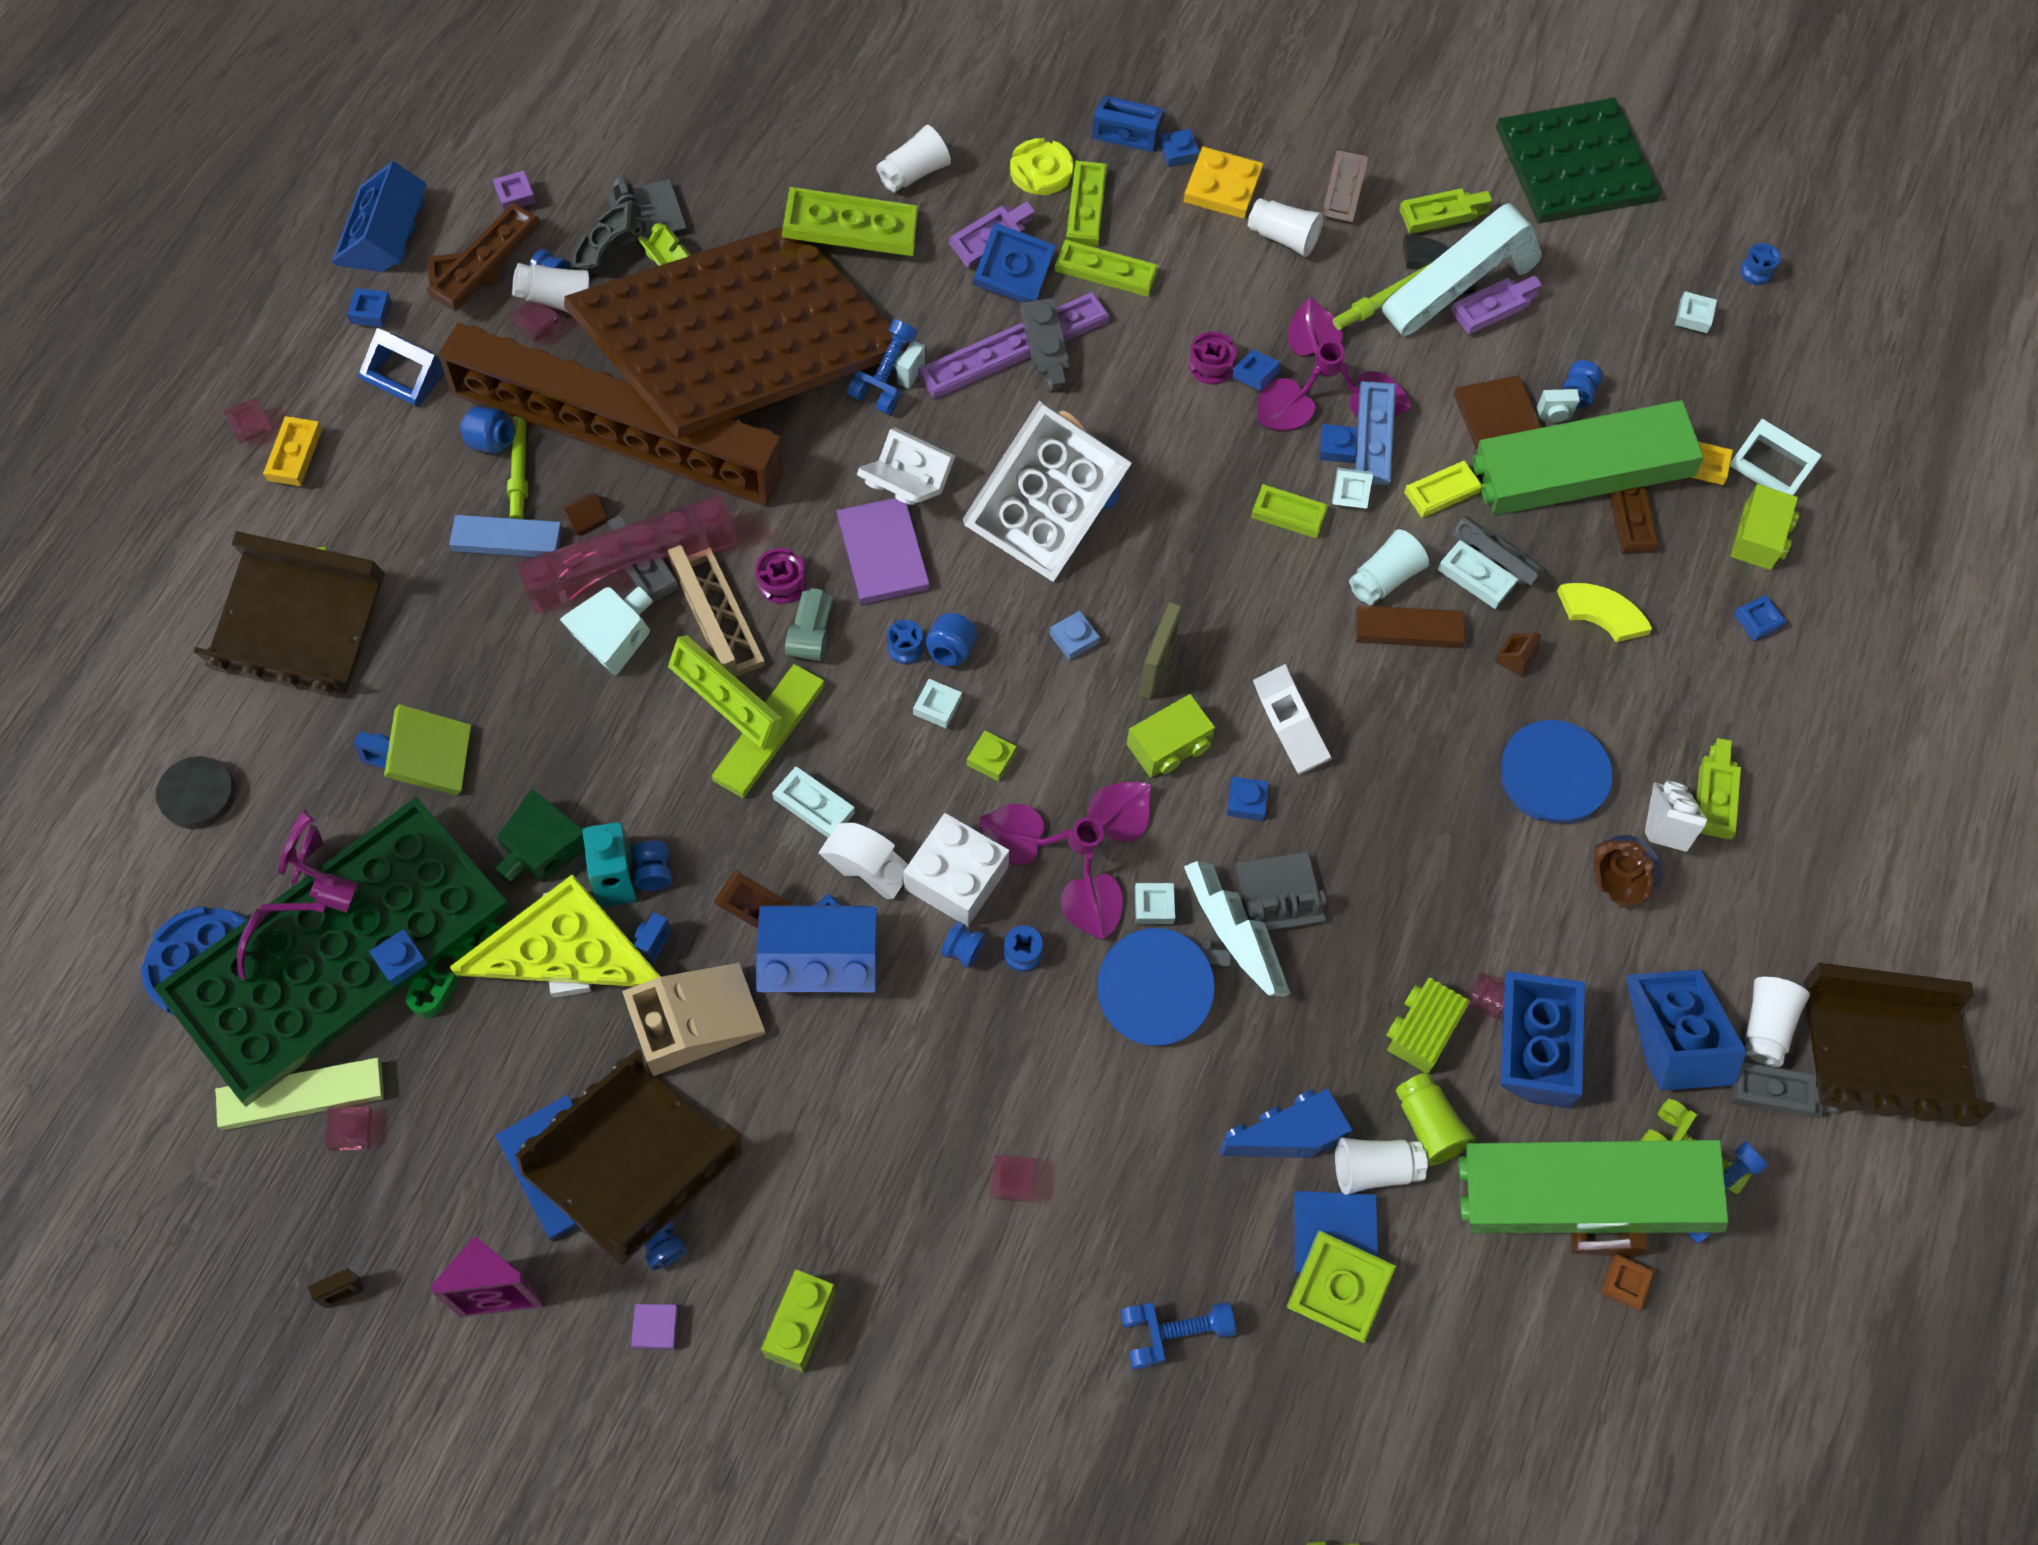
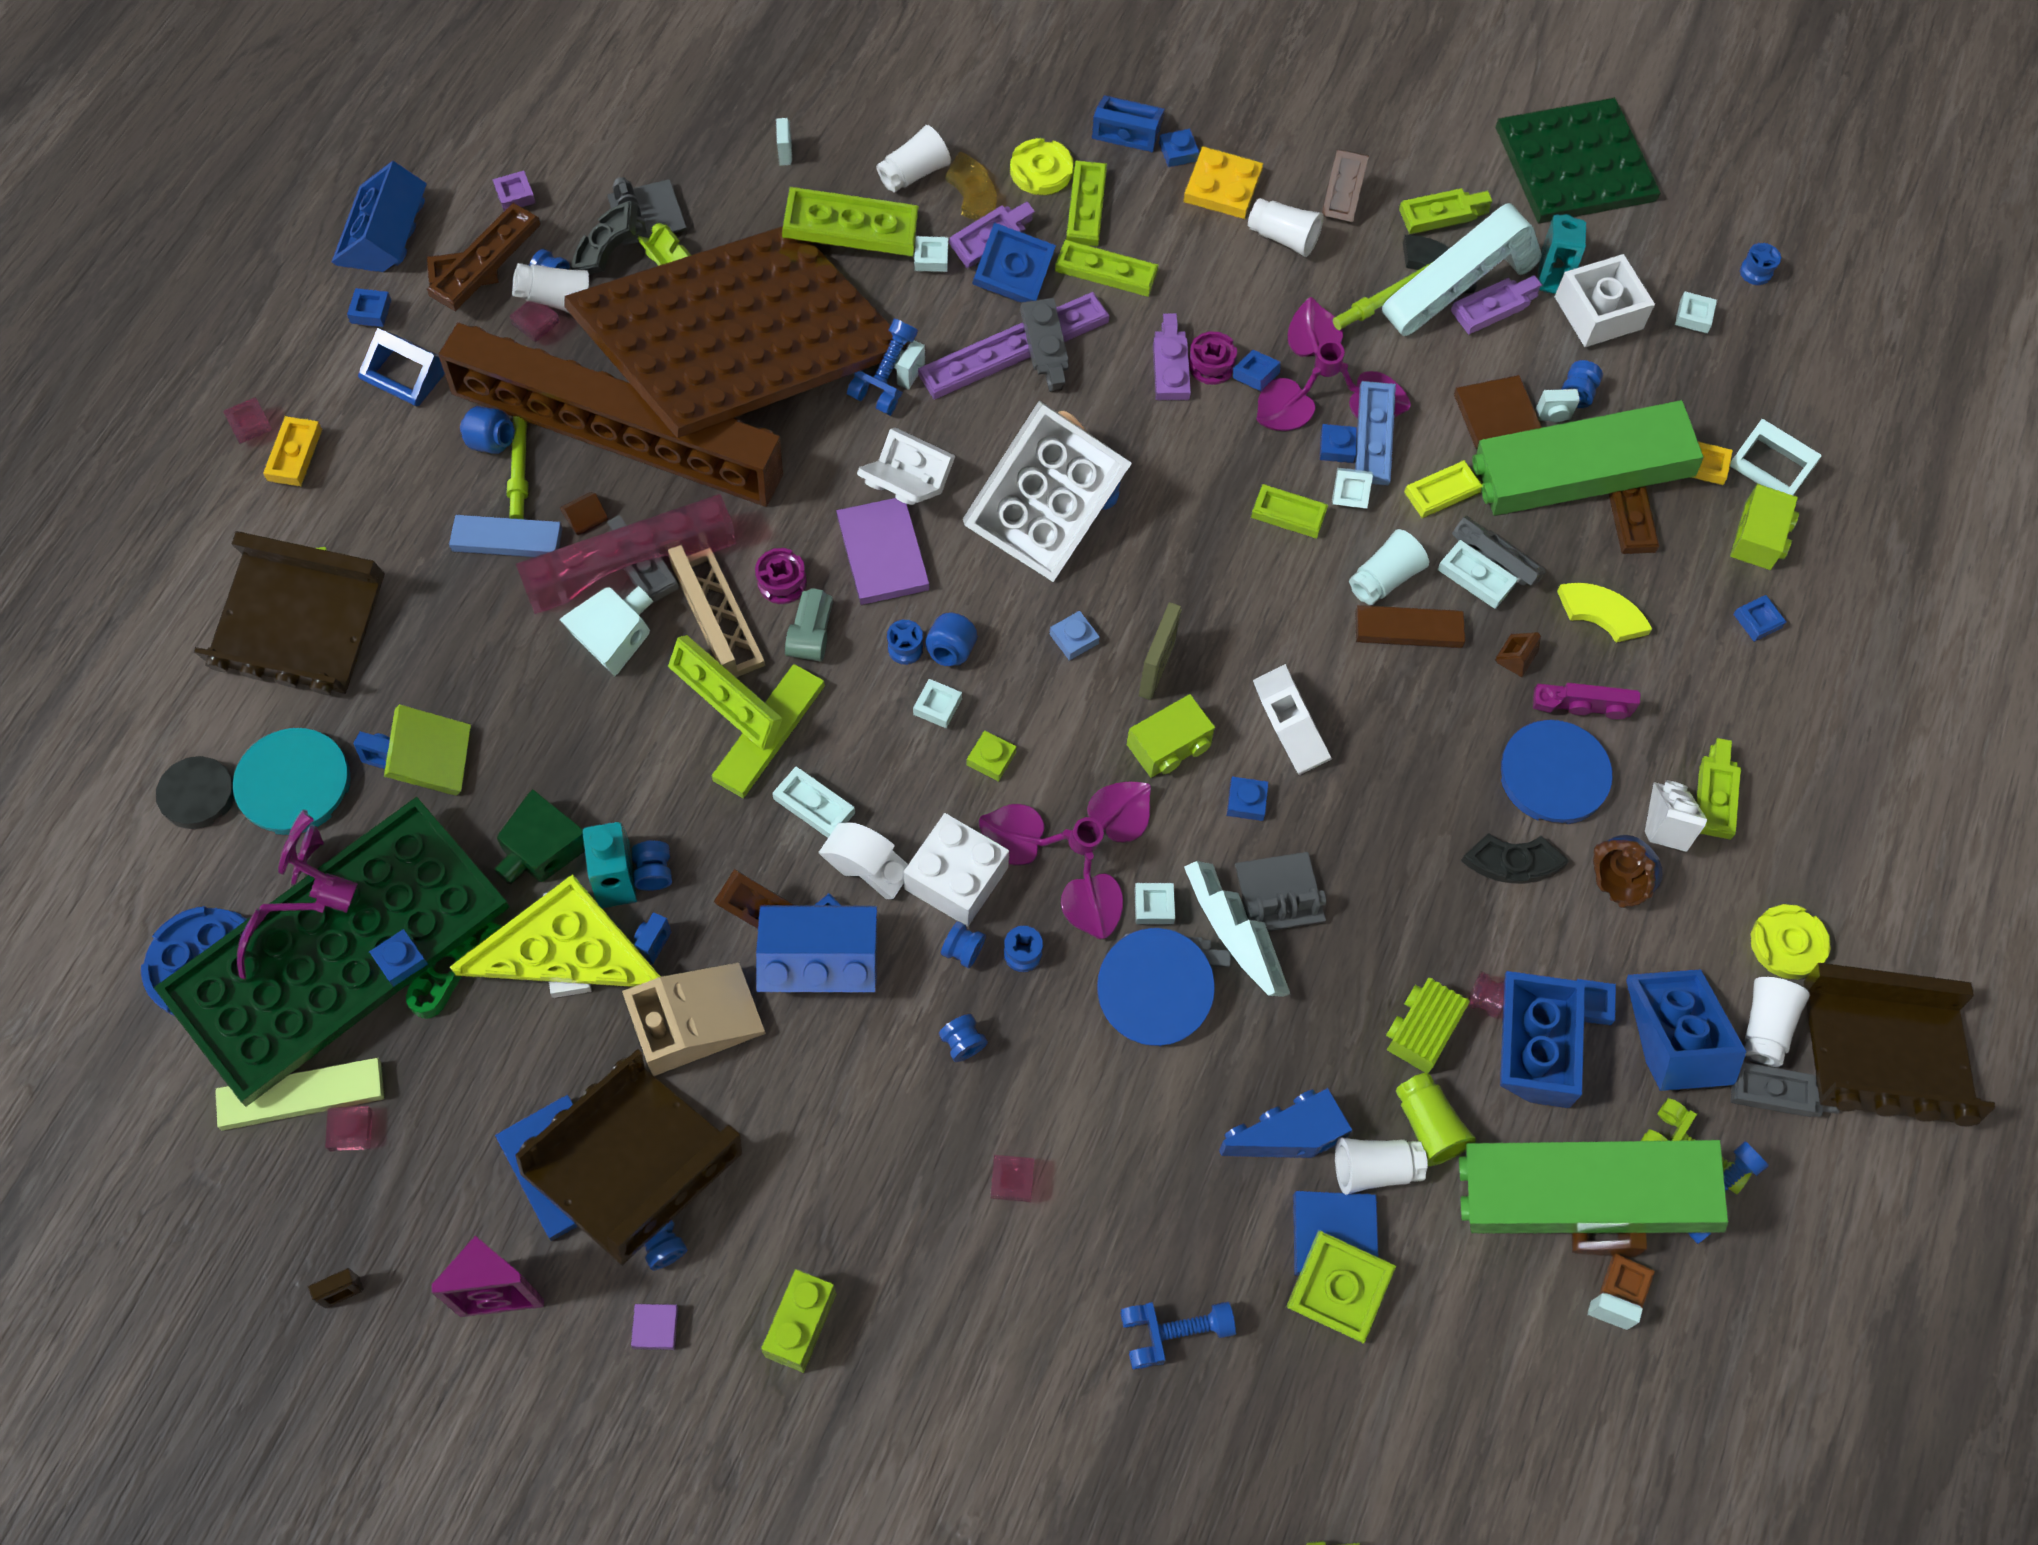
none -> teal tile [233,728,351,835]
none -> light aqua tile [776,118,792,165]
none -> light aqua plate [914,236,948,272]
none -> blue wheel [939,1014,988,1062]
none -> clear yellow tile [946,152,996,221]
none -> medium lavender hinge [1153,314,1191,400]
none -> pearl dark grey tile [1461,833,1569,884]
none -> magenta hinge [1533,683,1640,719]
none -> teal torso [1537,215,1586,294]
none -> white brick [1555,254,1655,347]
none -> blue plate [1576,979,1616,1026]
none -> light aqua tile [1587,1292,1643,1330]
none -> neon yellow tile [1751,904,1831,980]

